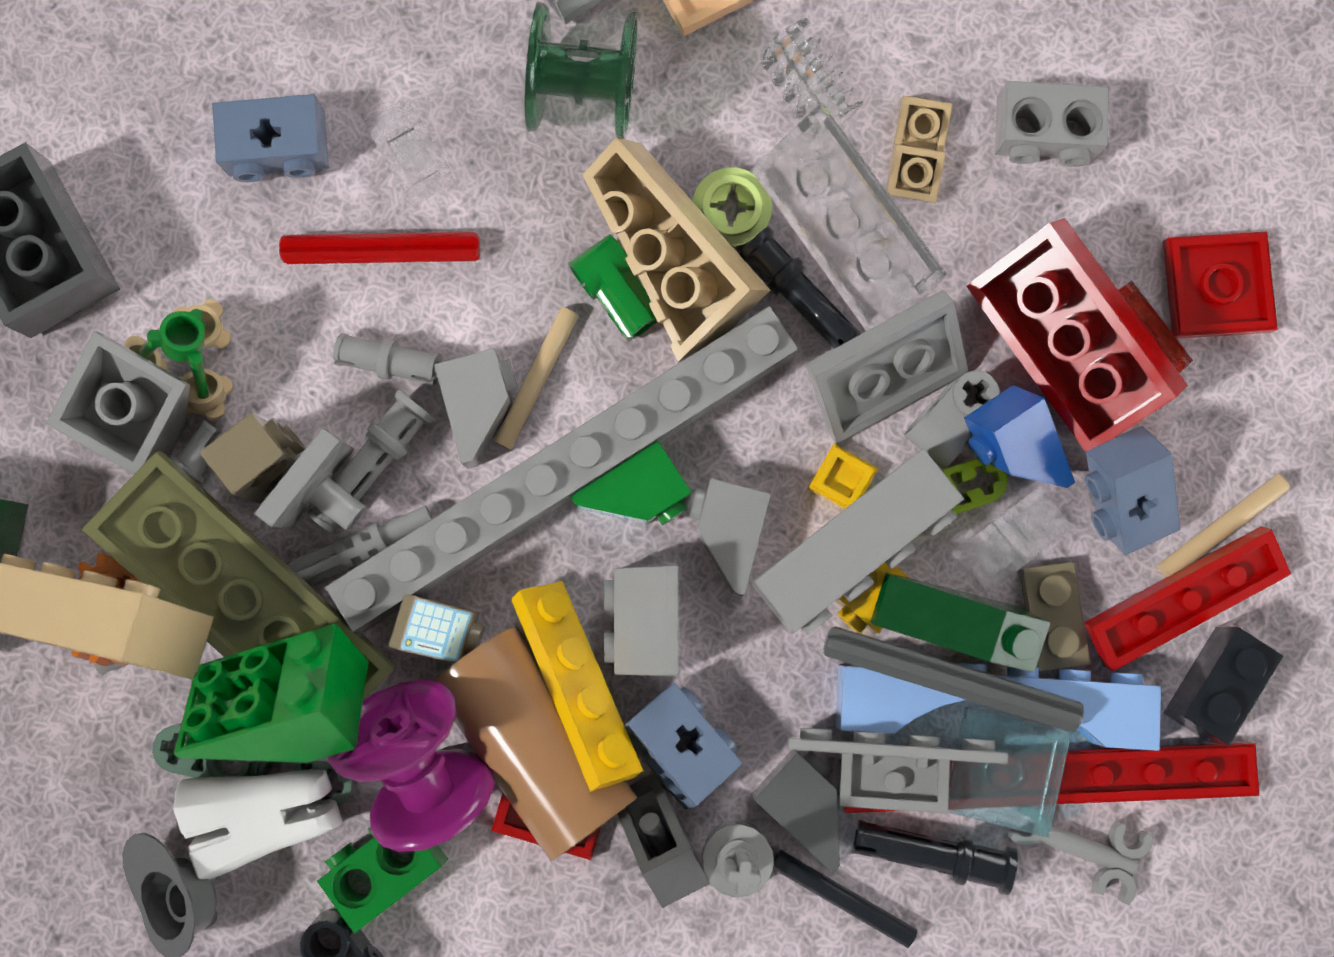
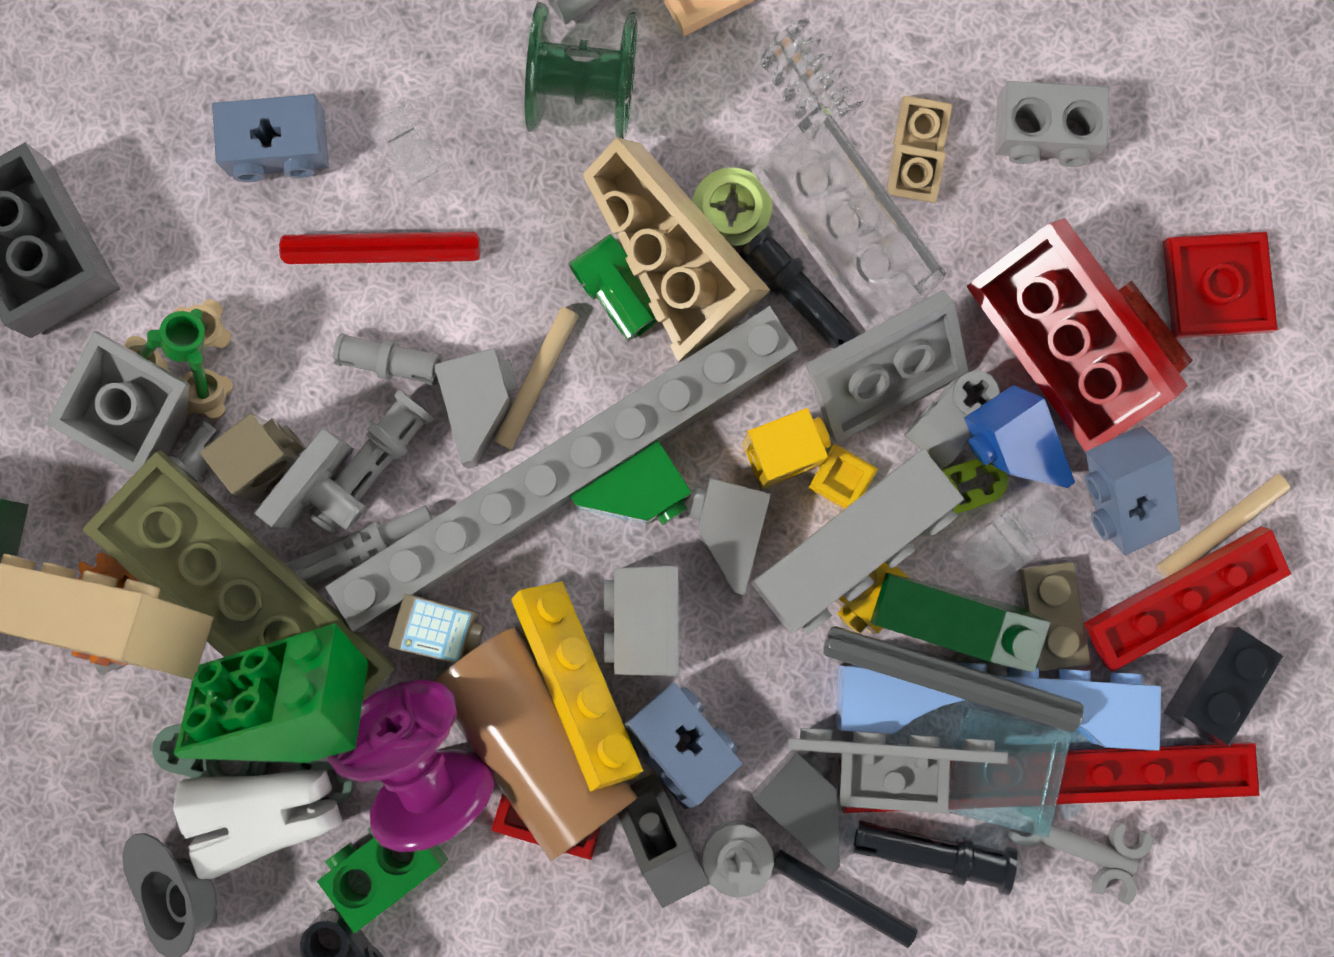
none -> yellow brick [742,407,831,490]

